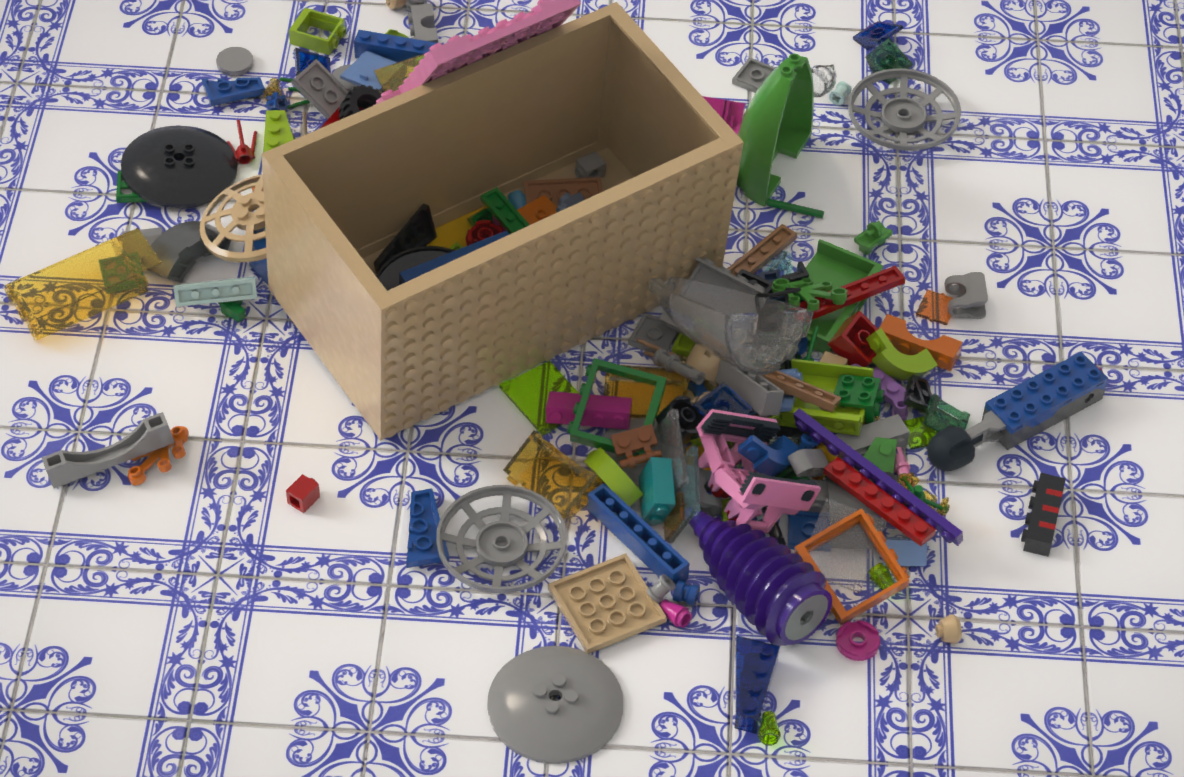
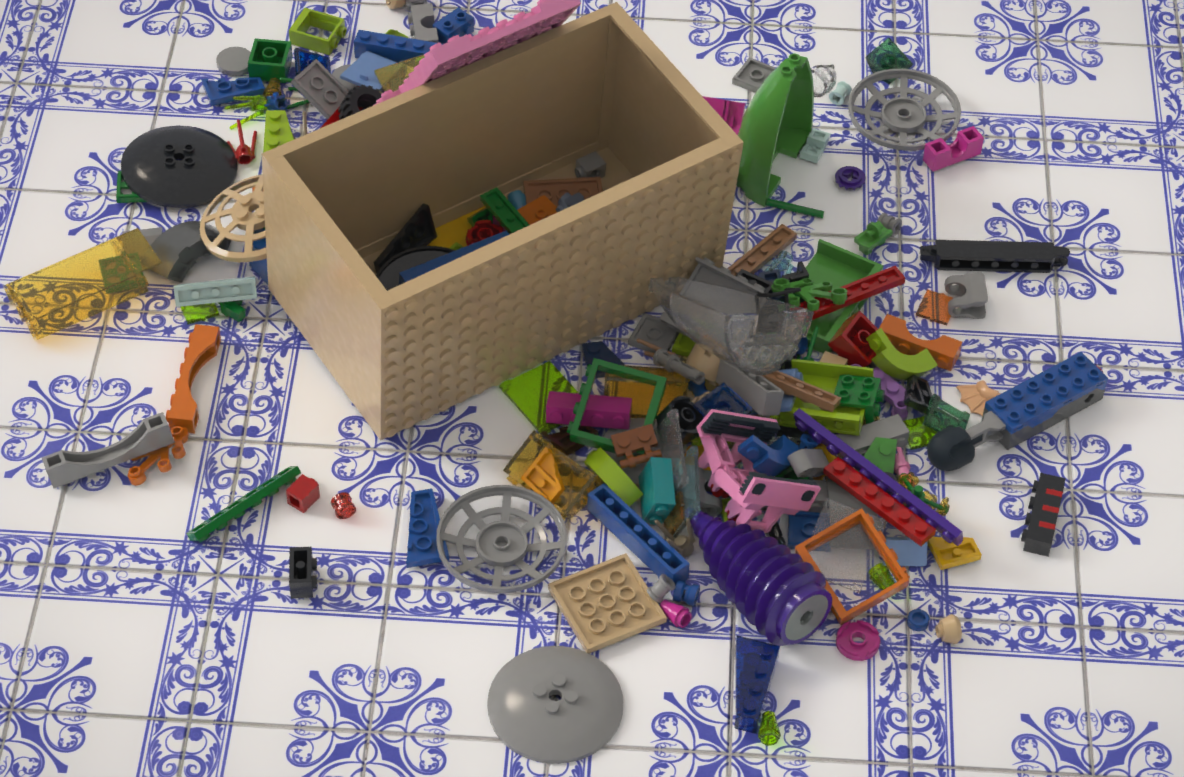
clear blue slope [853,21,904,50] -> none
none -> orange arch [165,324,221,434]
none -> clear neon green piece [180,303,219,324]
none -> green plate [186,466,301,542]
none -> clear neon green plant [224,95,267,130]
none -> green brick [248,38,293,83]
none -> black brick [289,546,317,599]
none -> clear red wheel [330,492,356,519]
none -> blue brick [432,7,474,44]
none -> light orange wing [521,446,565,504]
none -> dark brown wing [540,426,598,456]
none -> dark blue wing [582,341,627,379]
none -> dark tan plant [655,518,696,558]
none -> light aqua slope [799,128,831,163]
none -> dark purple gear [835,166,866,191]
none -> light grey bush [877,213,902,237]
none -> blue tile [907,609,930,632]
none -> black hinge [919,240,1070,273]
none -> dark pink arch [923,126,984,172]
none -> yellow wing [927,536,982,570]
none -> light nougat arm [956,380,1001,416]

